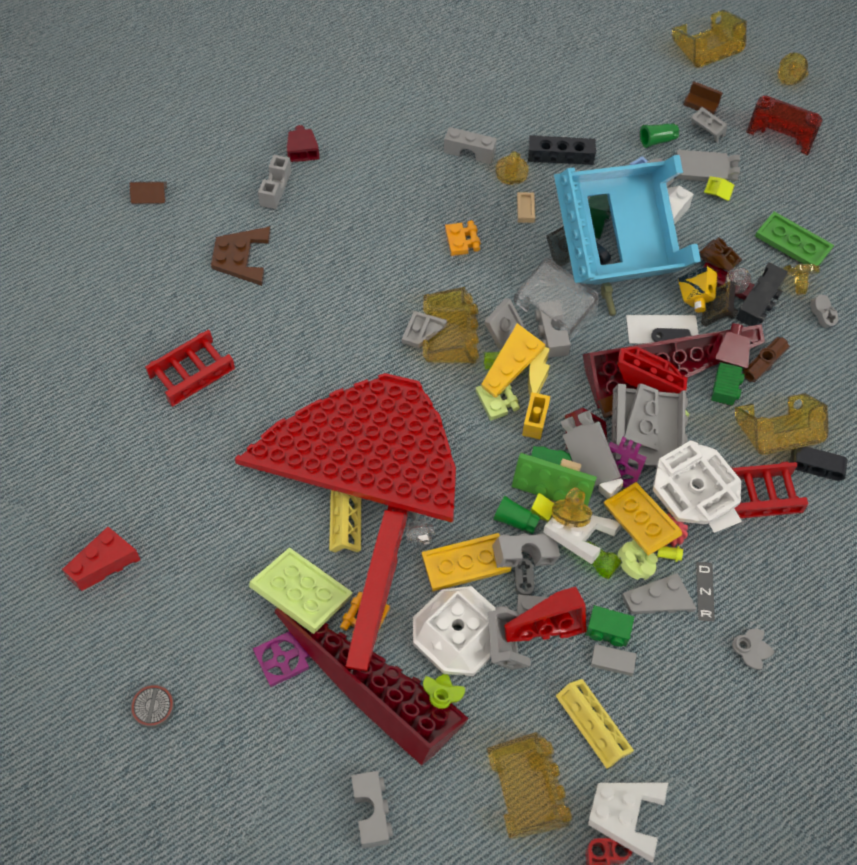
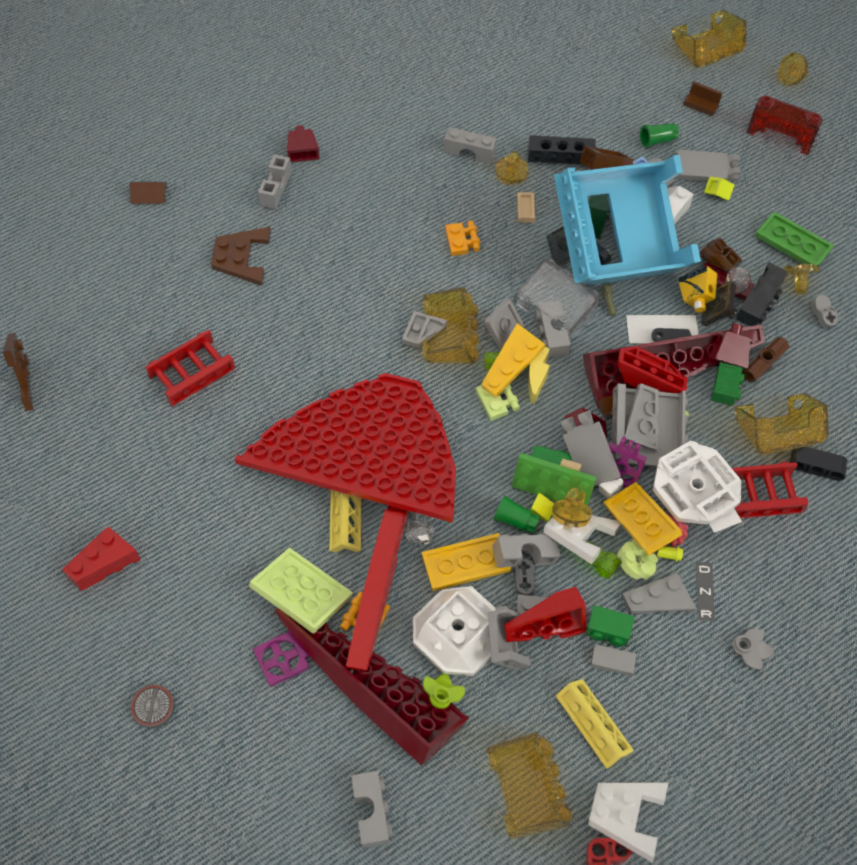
yellow brick [522,392,550,440] -> none
light grey hinge [691,107,727,142] -> none
none -> reddish brown wing [3,332,34,411]
none -> reddish brown window [580,145,634,170]

